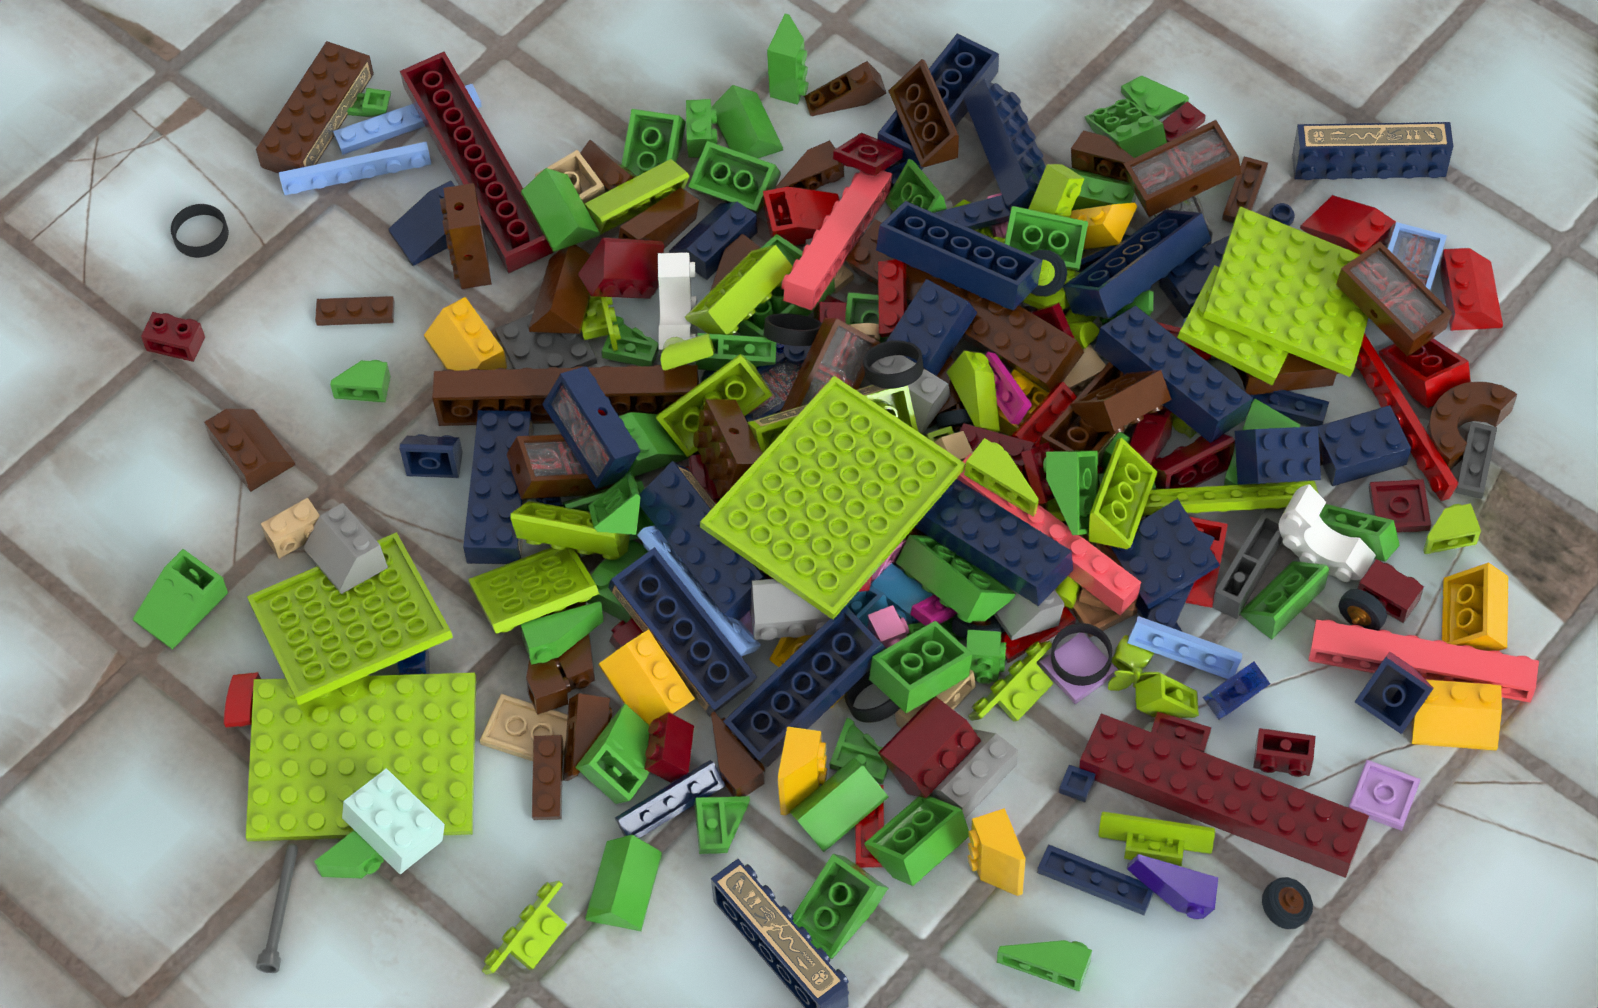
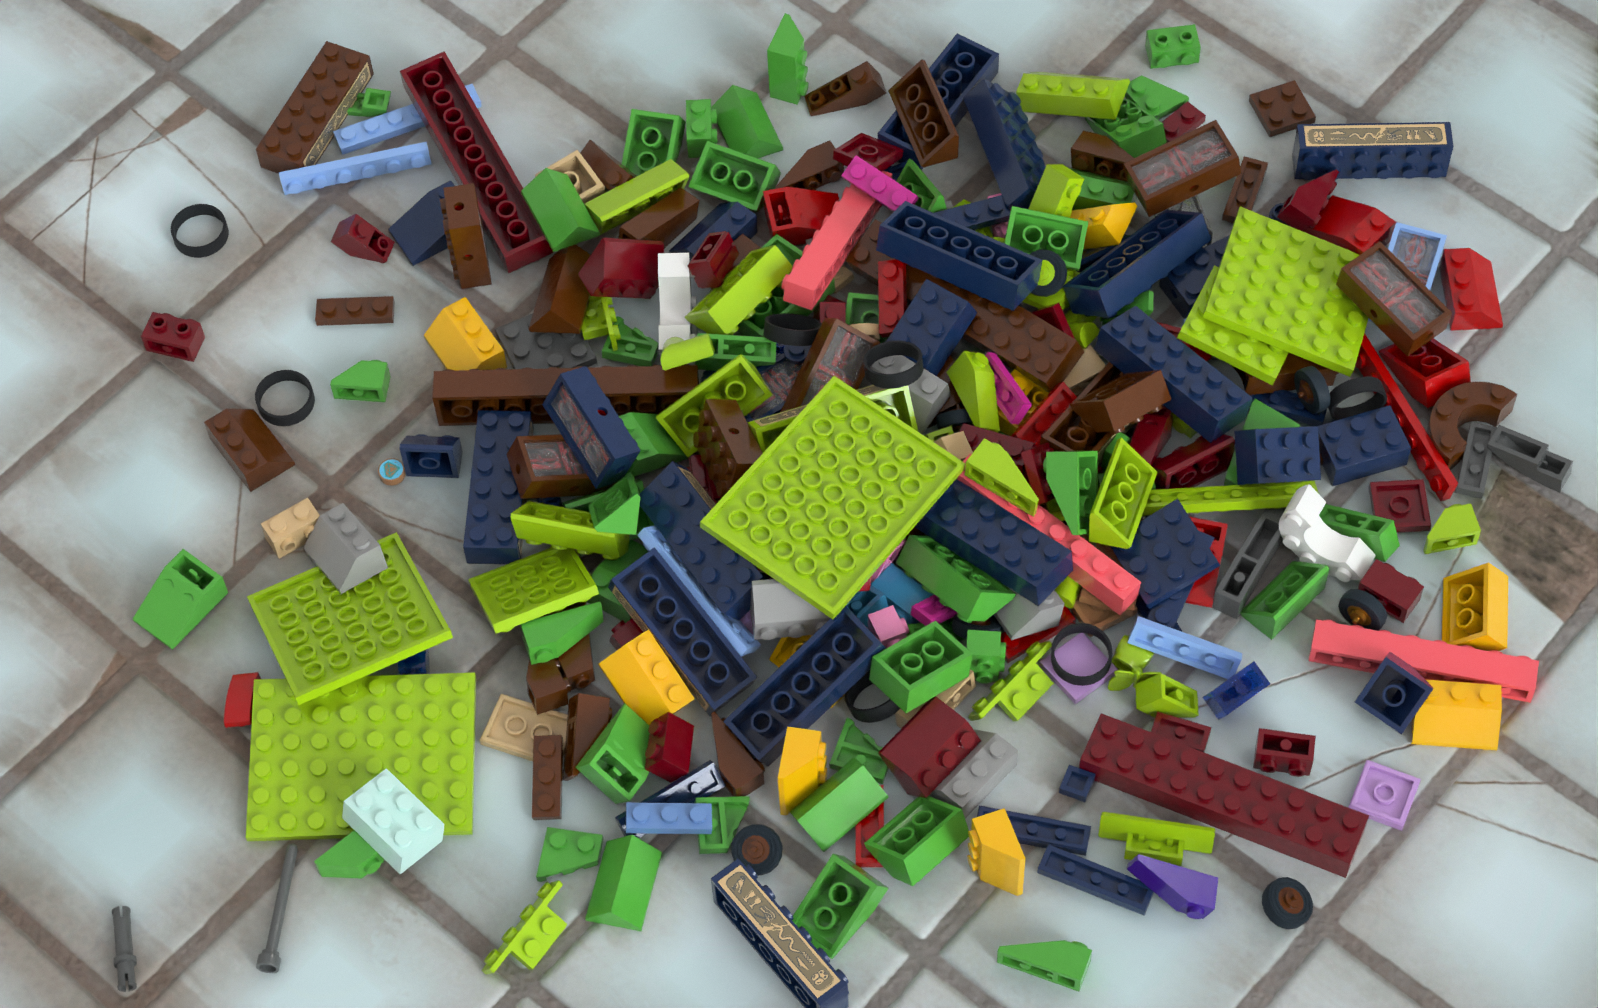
none -> dark grey pin [112,906,137,992]
none -> black tyre [255,370,315,426]
none -> dark red slope [331,214,395,263]
none -> tile [378,458,406,486]
none -> bright green wing [536,827,604,882]
none -> medium blue plate [626,802,712,834]
none -> dark red brick [687,231,739,289]
none -> black wheel [731,824,783,875]
none -> dark pink plate [841,155,919,212]
none -> dark blue tile [977,806,1091,856]
none -> lime slope [1016,72,1130,120]
none -> bright green brick [1145,24,1201,69]
none -> reddish brown plate [1249,80,1316,137]
none -> dark red slope [1277,170,1339,232]
none -> black wheel [1294,366,1331,414]
none -> black tyre [1328,377,1387,421]
none -> dark grey slope [1487,425,1573,493]

